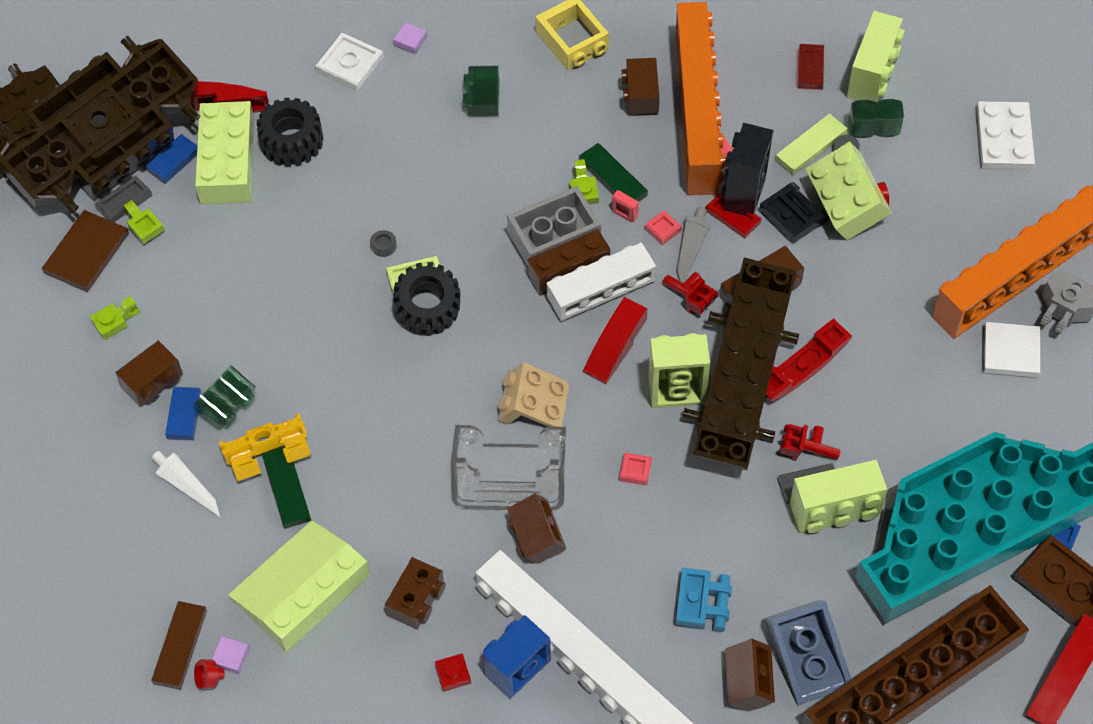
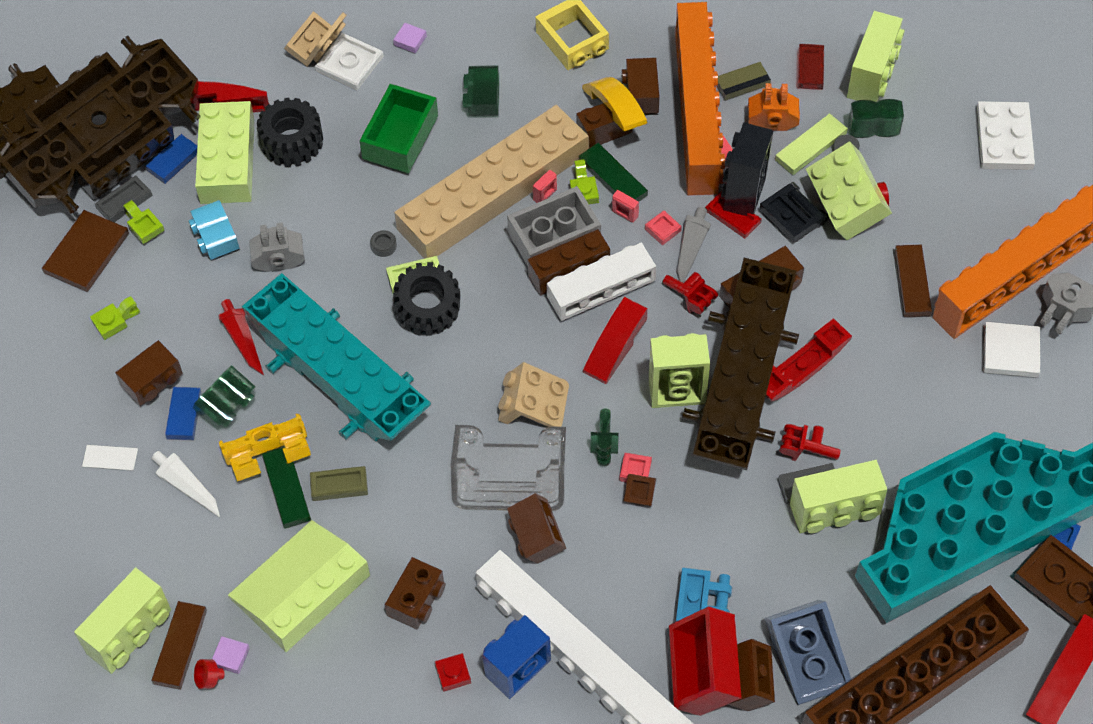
none -> yellowish green brick [74,567,171,674]
none -> white sticker [82,445,138,470]
none -> medium azure brick [188,200,240,260]
none -> red bar [218,299,264,375]
none -> teal piece [242,273,431,441]
none -> light grey hinge [249,222,305,272]
none -> tan bracket [284,11,347,67]
none -> olive tile [310,466,368,501]
none -> green piece [359,84,438,173]
none -> tan brick [394,105,589,259]
none -> coral tile [533,170,557,203]
none -> reddish brown brick [576,103,633,148]
none -> yellow slope [582,77,647,131]
none -> clear green arm [591,408,619,466]
none -> reddish brown tile [624,474,657,506]
none -> red piece [669,606,741,716]
none -> olive tile [717,62,771,100]
none -> orange hinge [748,83,800,131]
none -> reddish brown tile [894,244,932,317]

